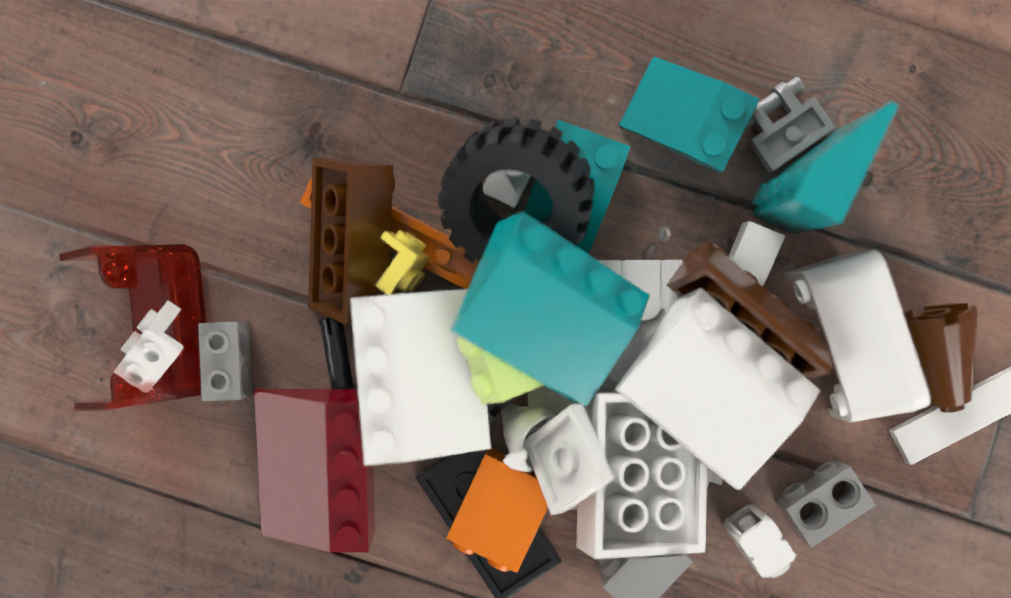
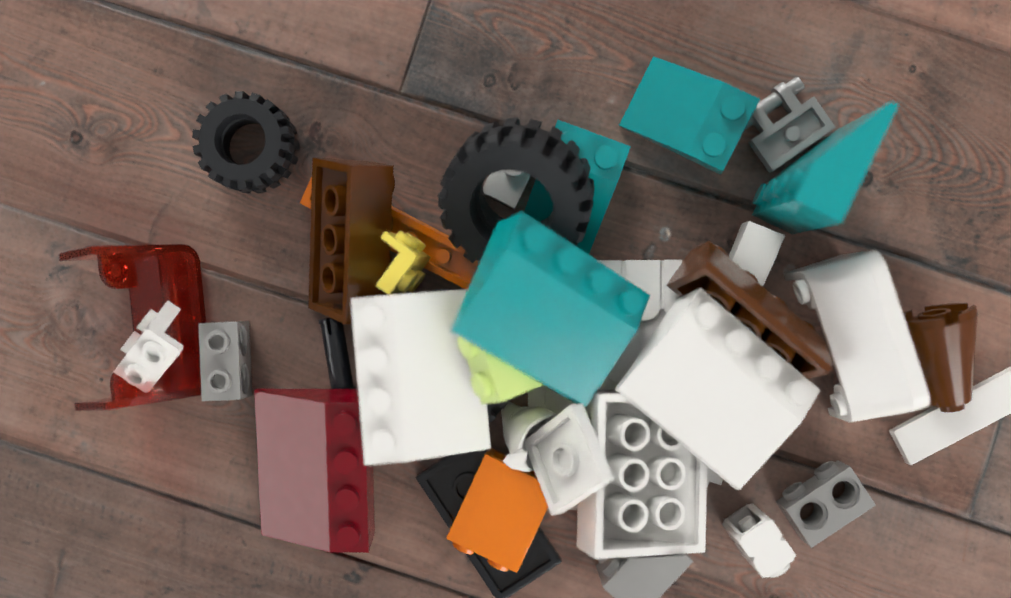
none -> black tyre [192,91,300,194]

